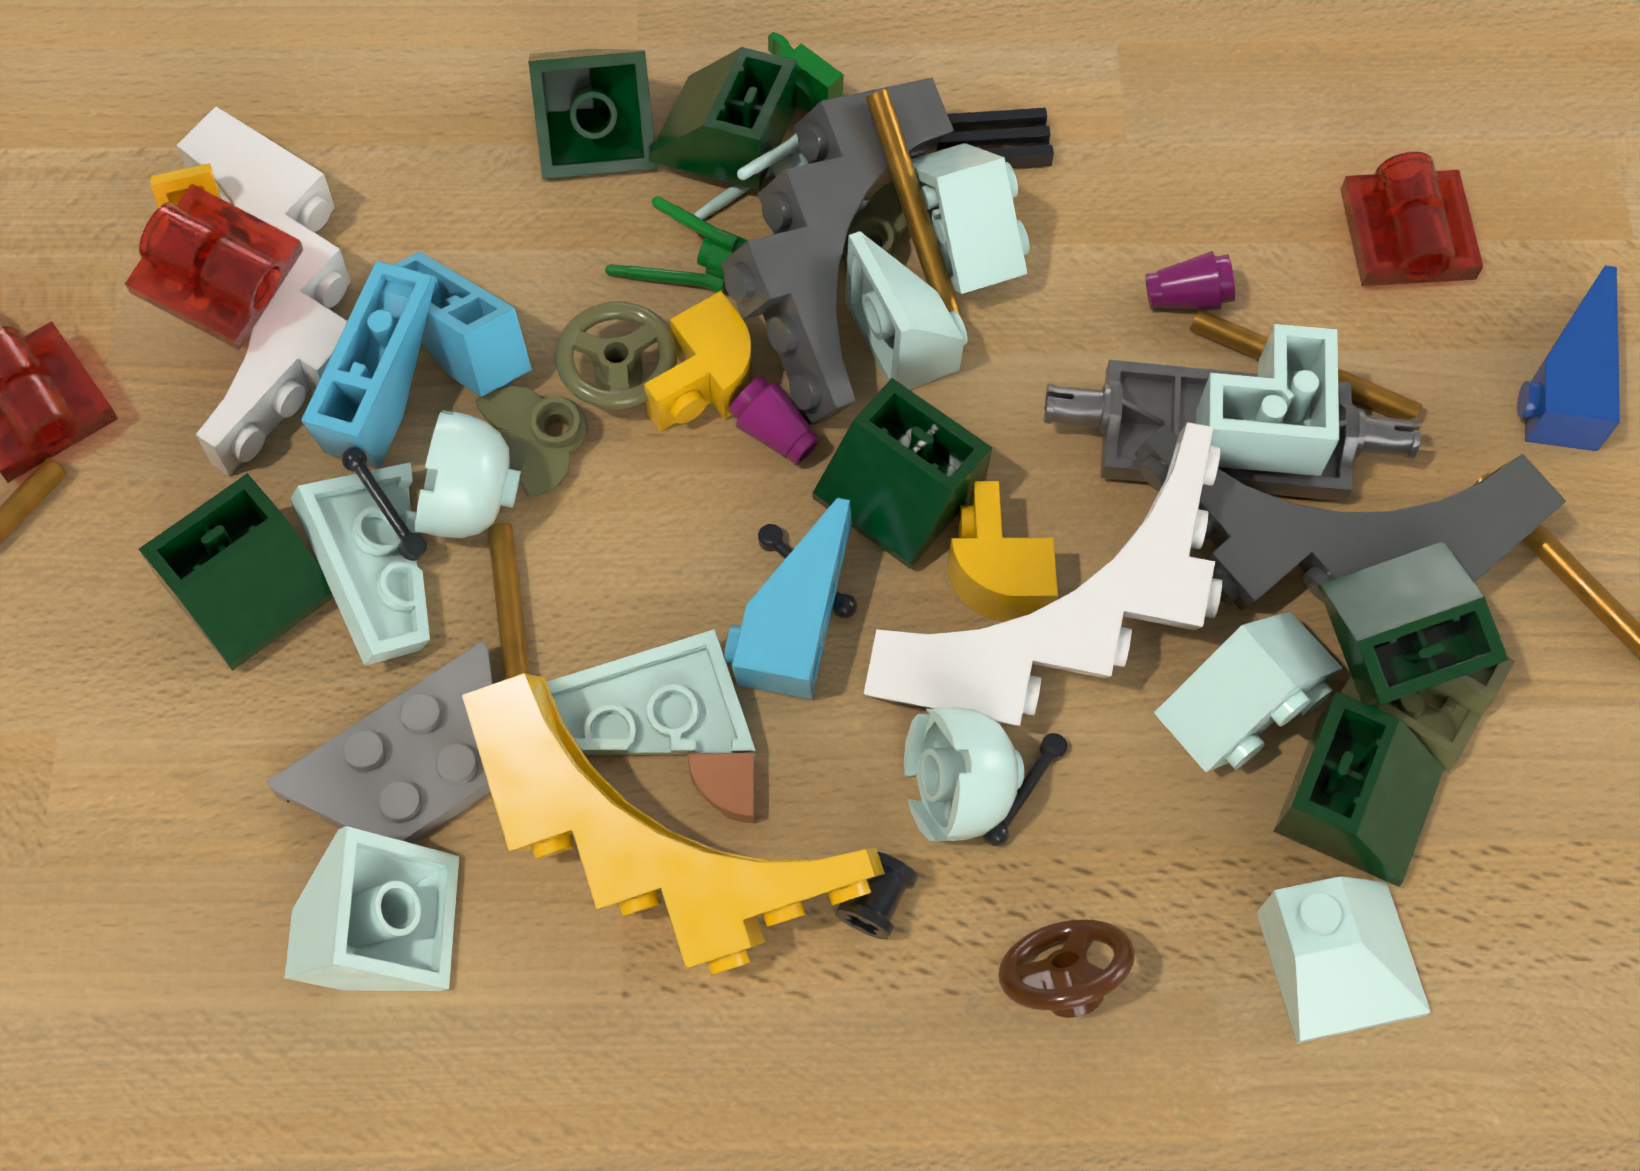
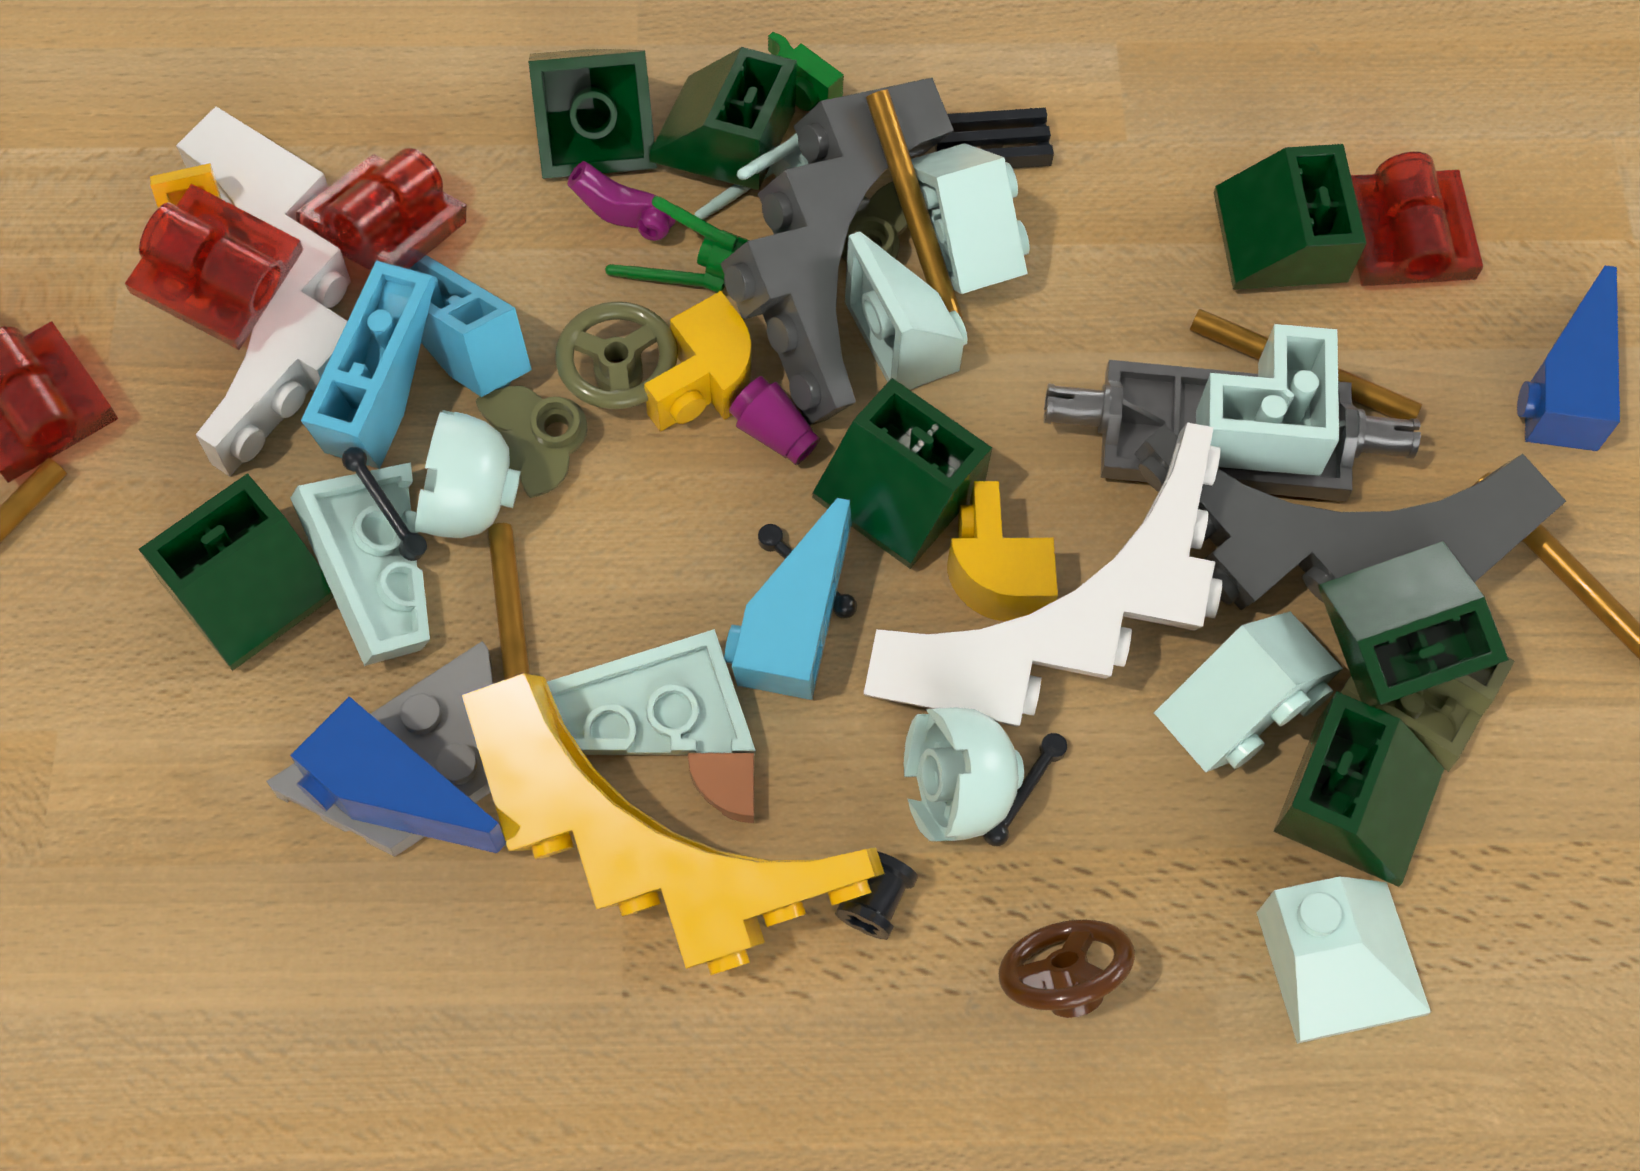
light aqua slope [284,826,459,991] -> none
magenta cone [1145,251,1235,310] -> none
none -> blue slope [290,696,506,853]
none -> clear red plate [296,148,467,271]
none -> magenta arm [567,161,676,241]
none -> dark green slope [1213,144,1367,290]

